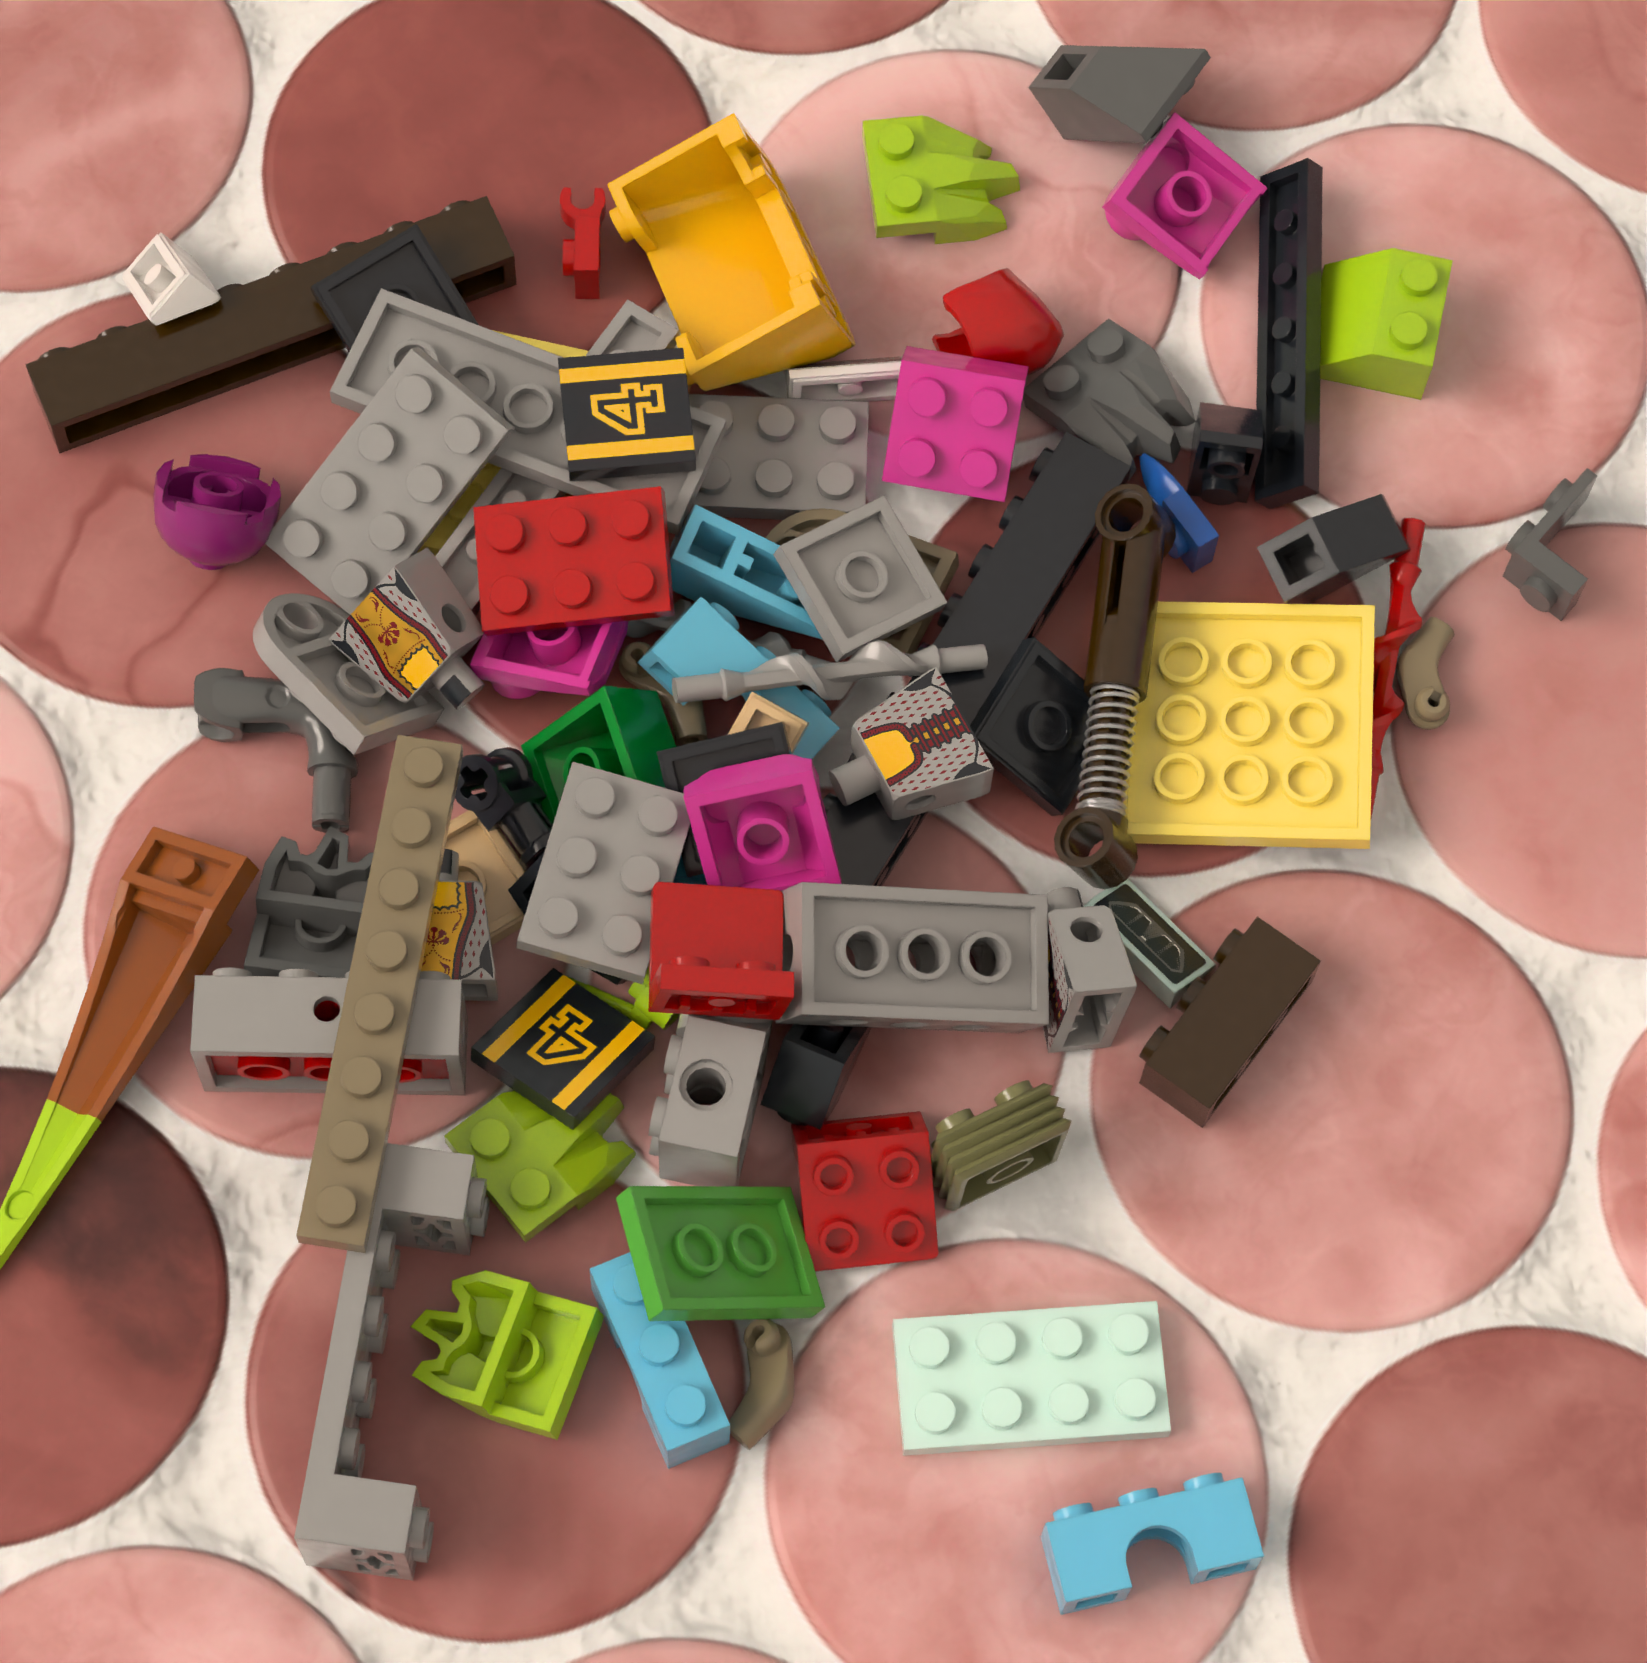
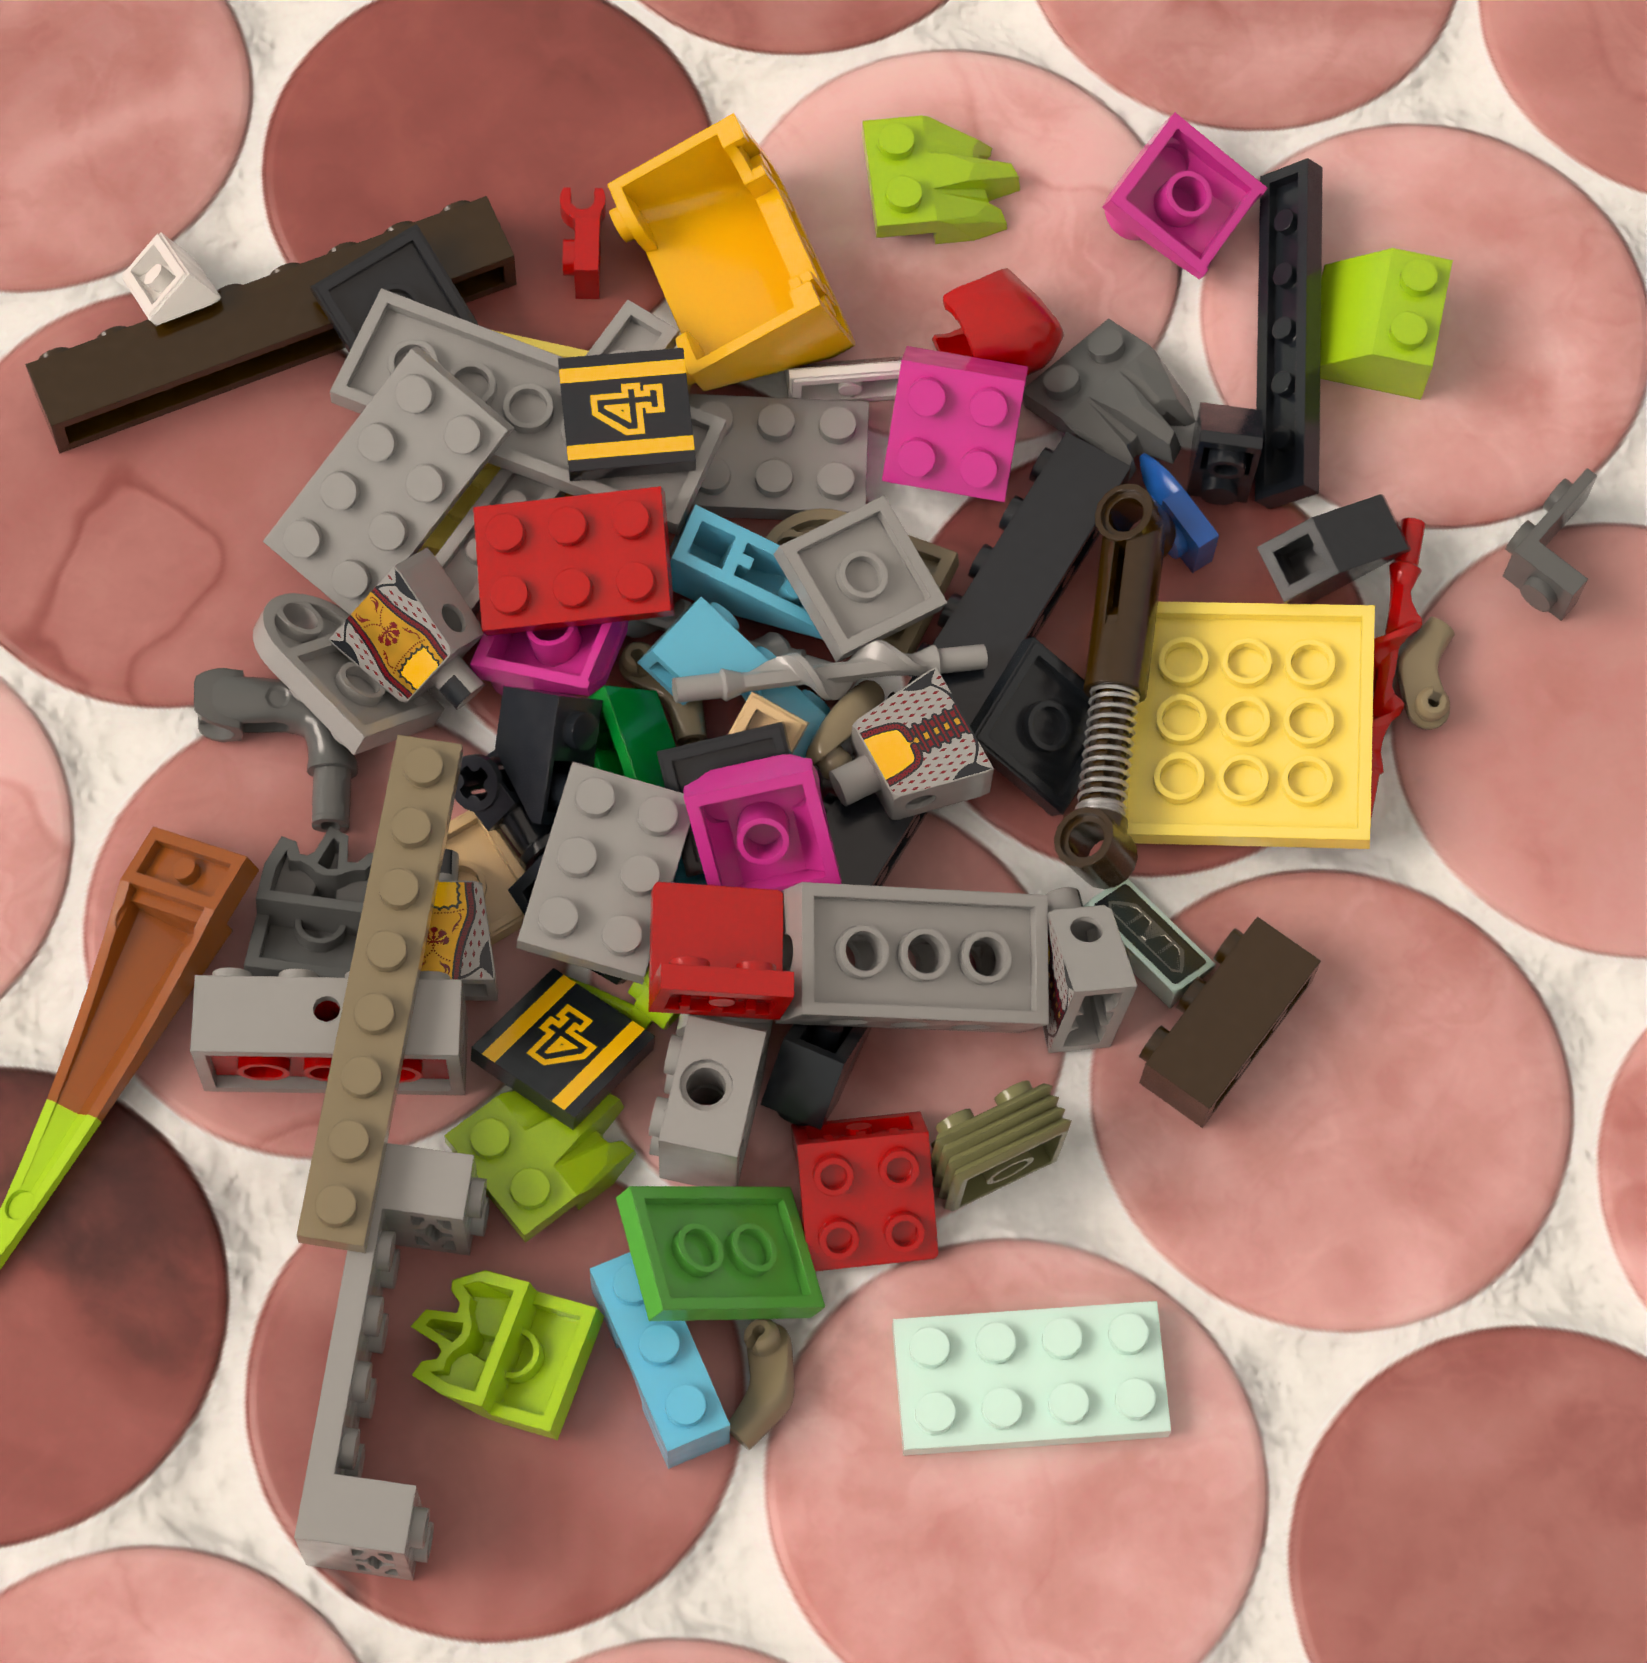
magenta cylinder [153,454,281,570] -> none
dark grey slope [1028,45,1211,143] -> none
medium azure arch [1040,1473,1264,1615] -> none
none -> black slope [495,686,603,825]
none -> dark tan arm [806,680,885,780]

